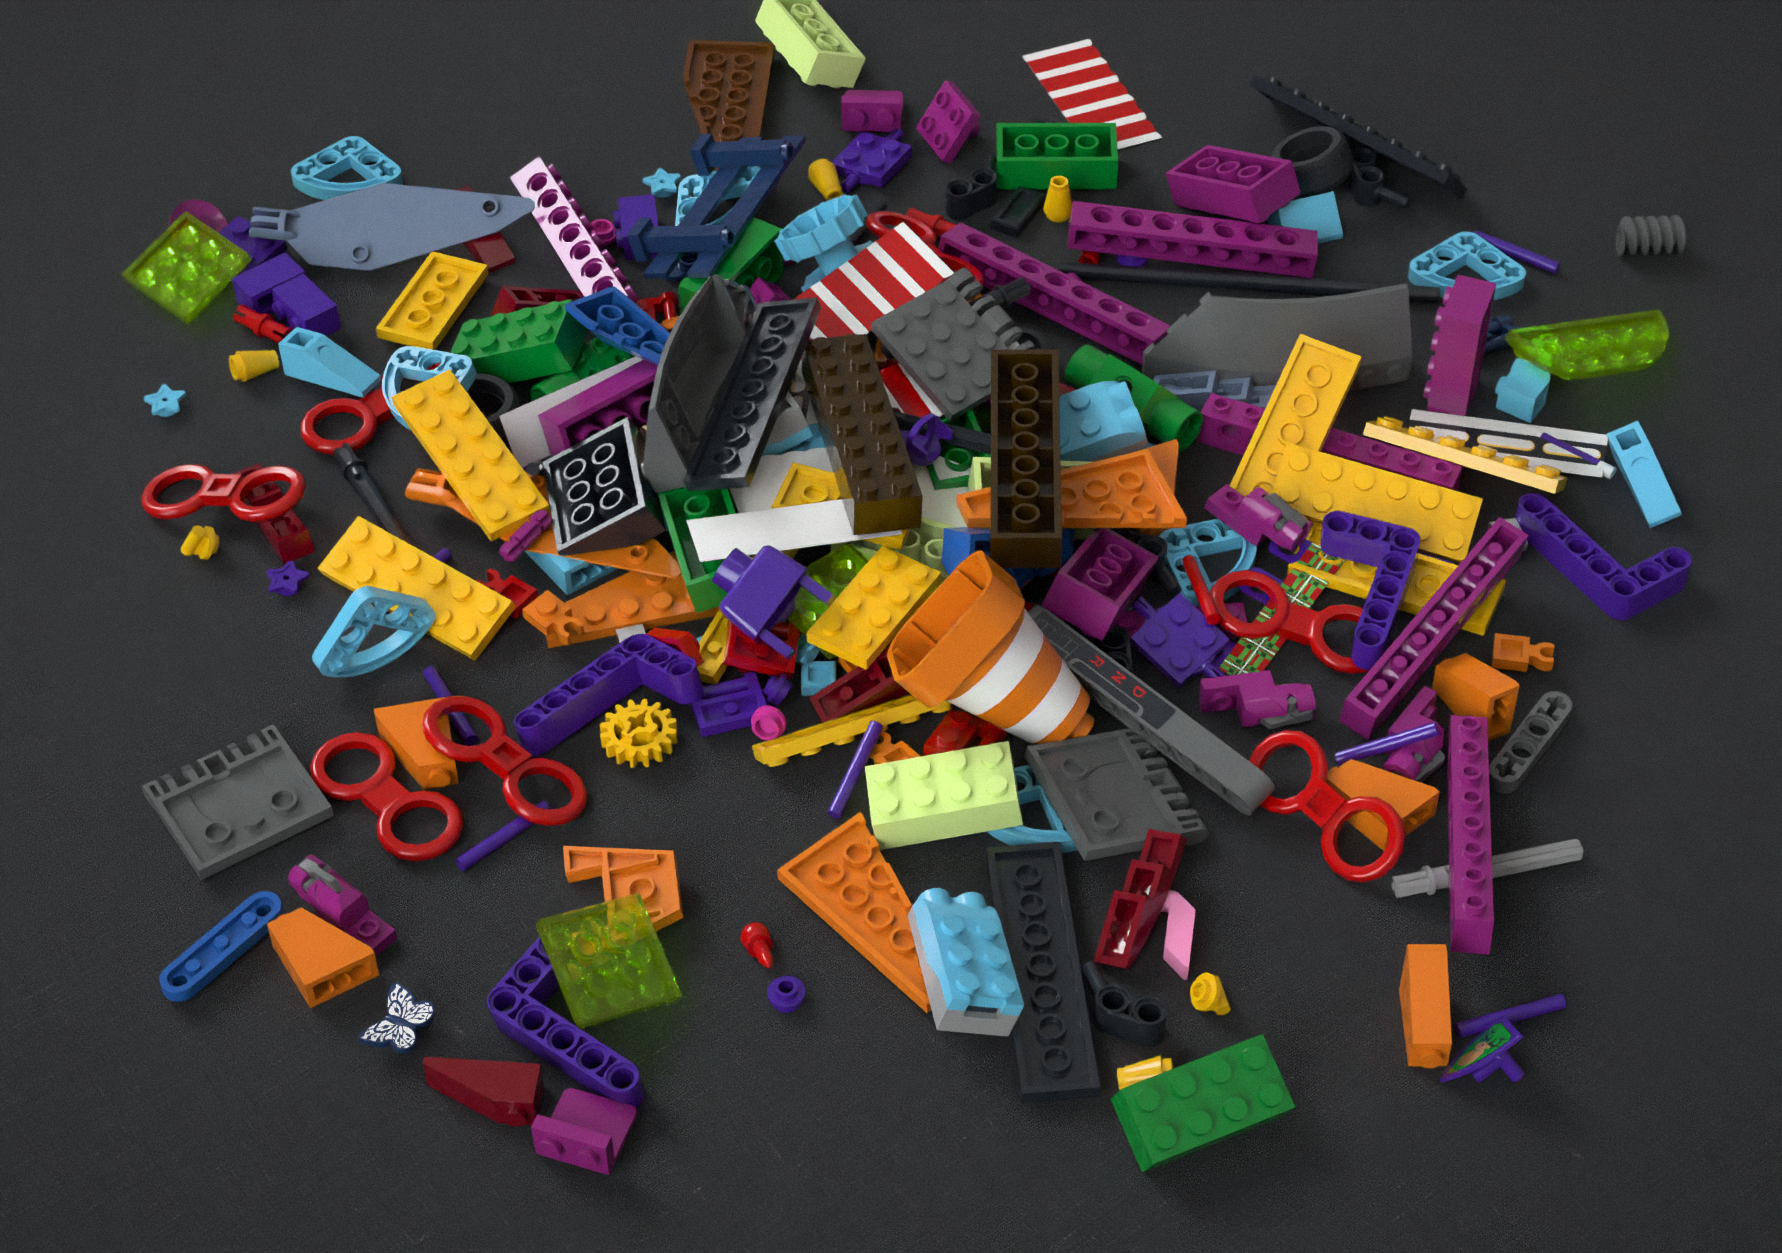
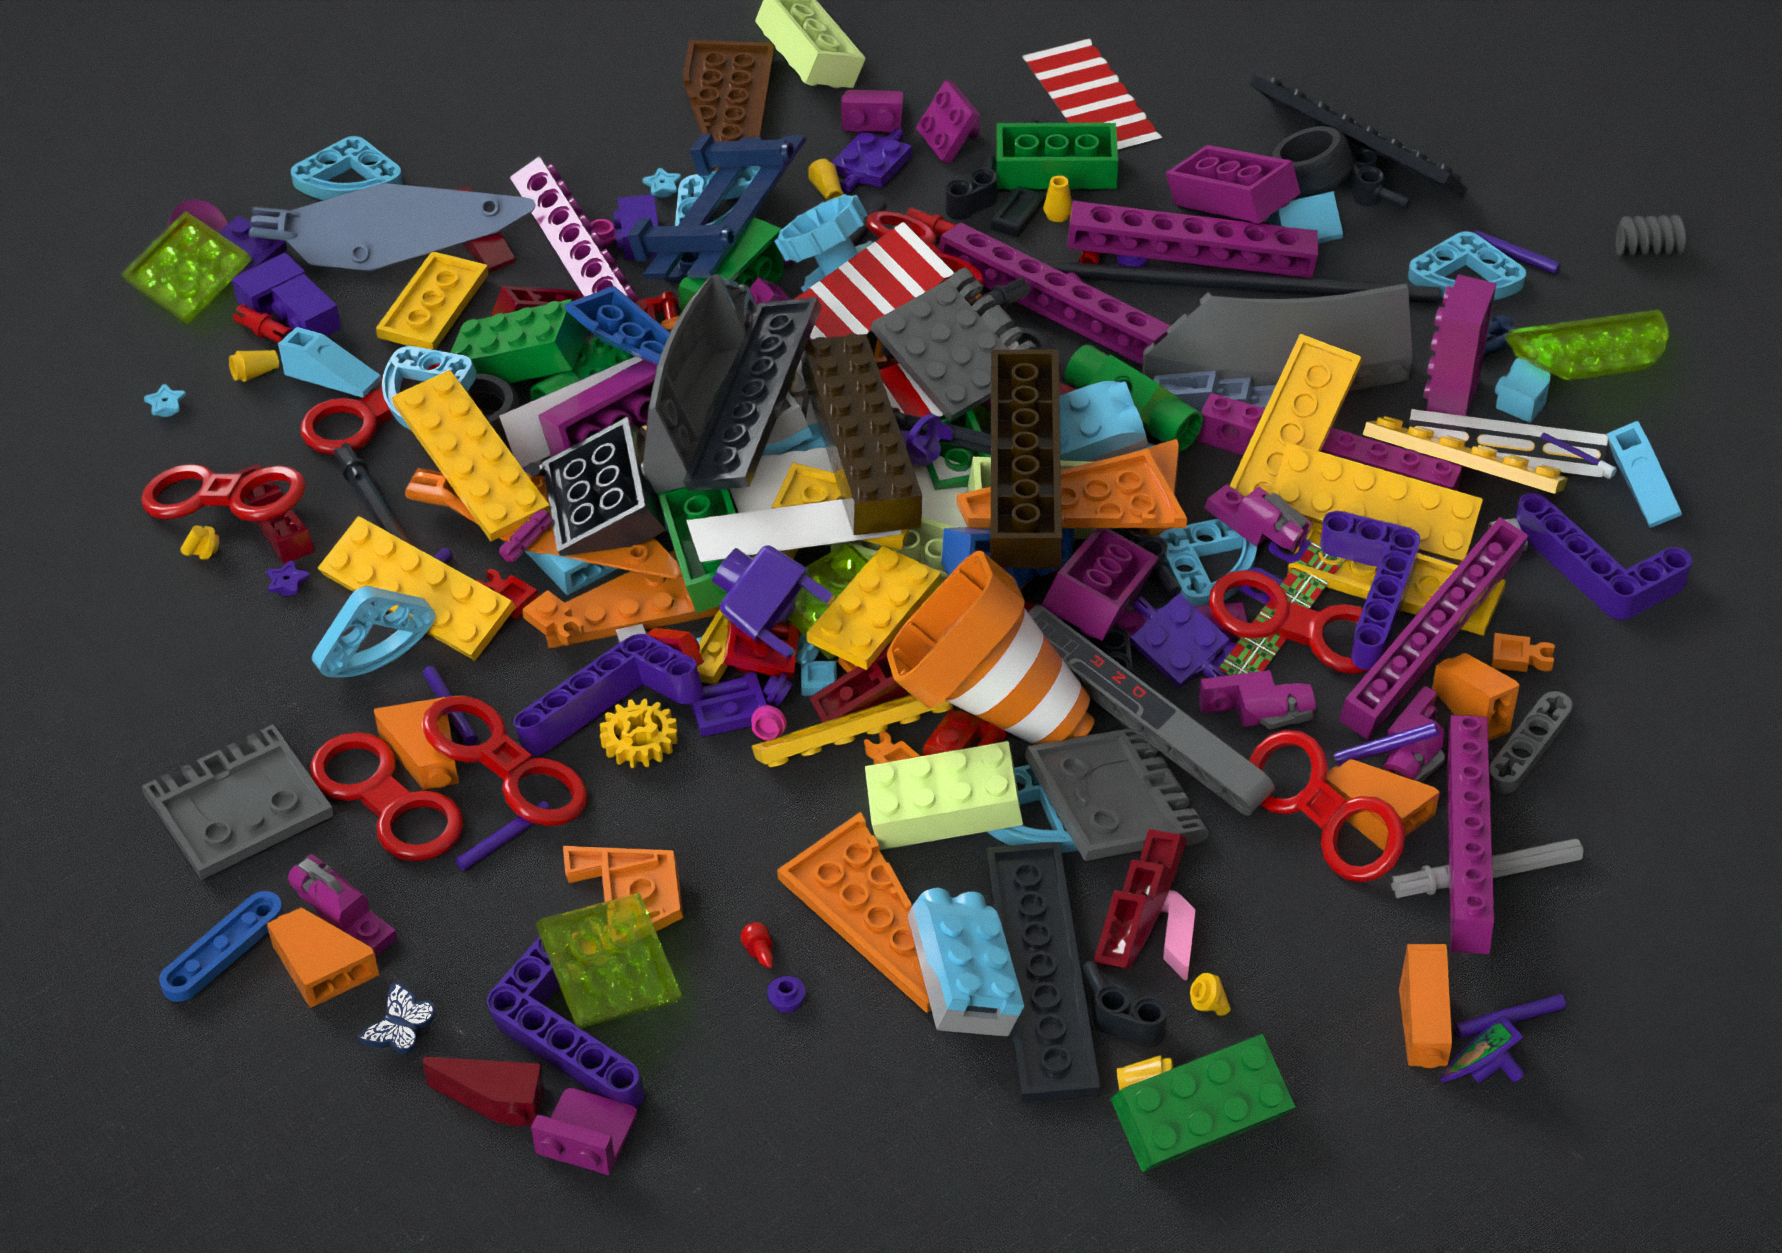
dark purple bar [827,721,883,819] -> none
red bar [1182,555,1220,625] -> none

